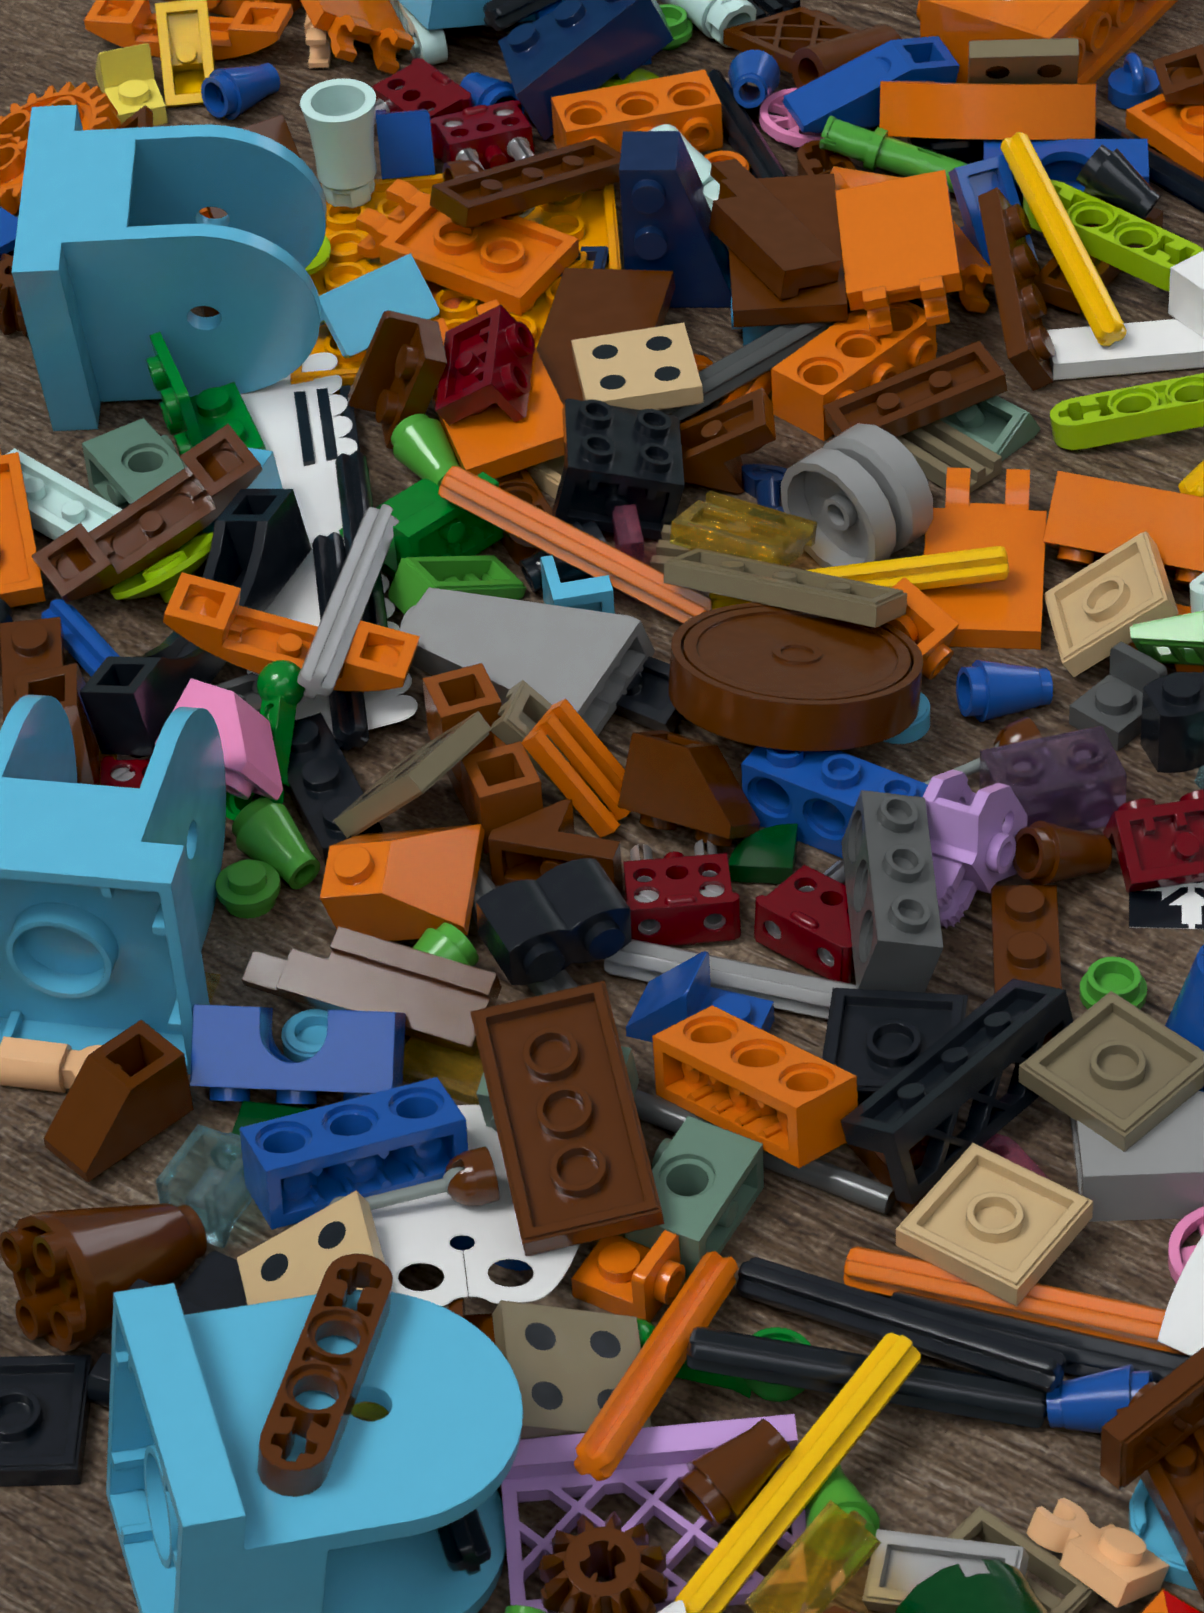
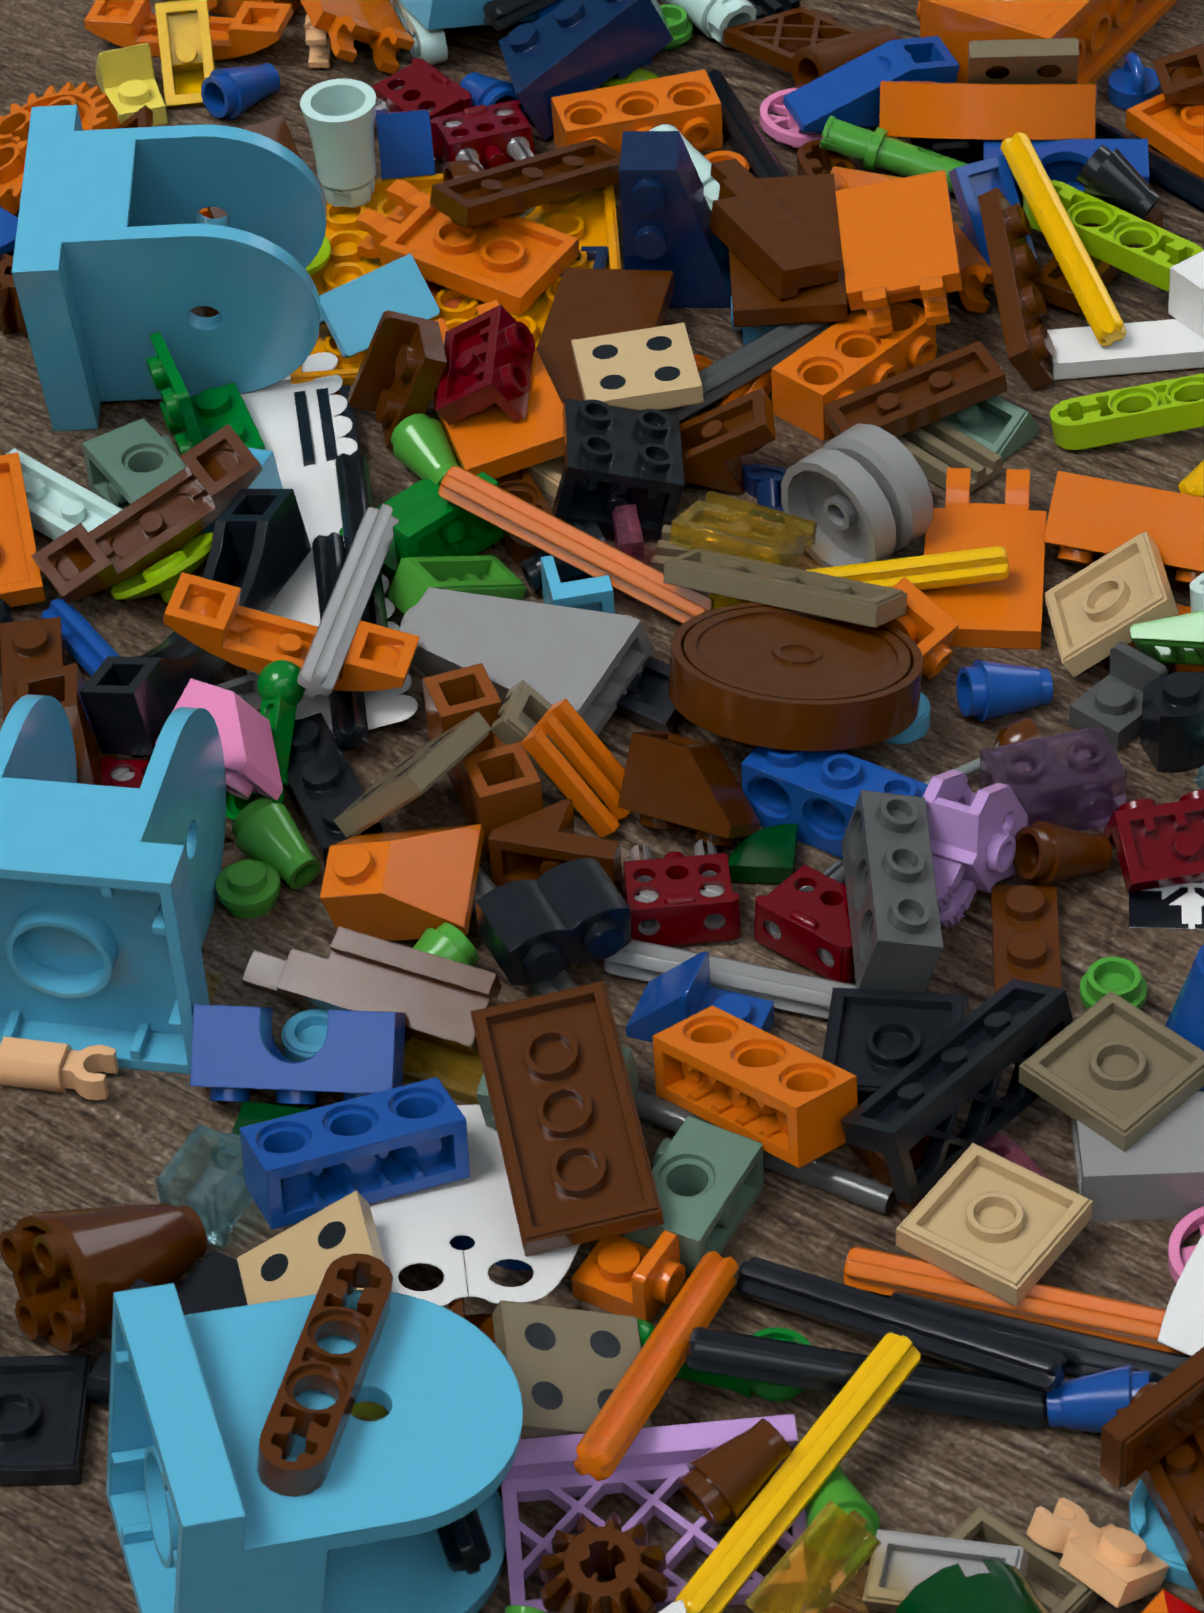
reddish brown slope [44,1020,194,1183] -> none
reddish brown hinge [329,1146,499,1210] -> none
blue cone [728,50,780,108] -> none

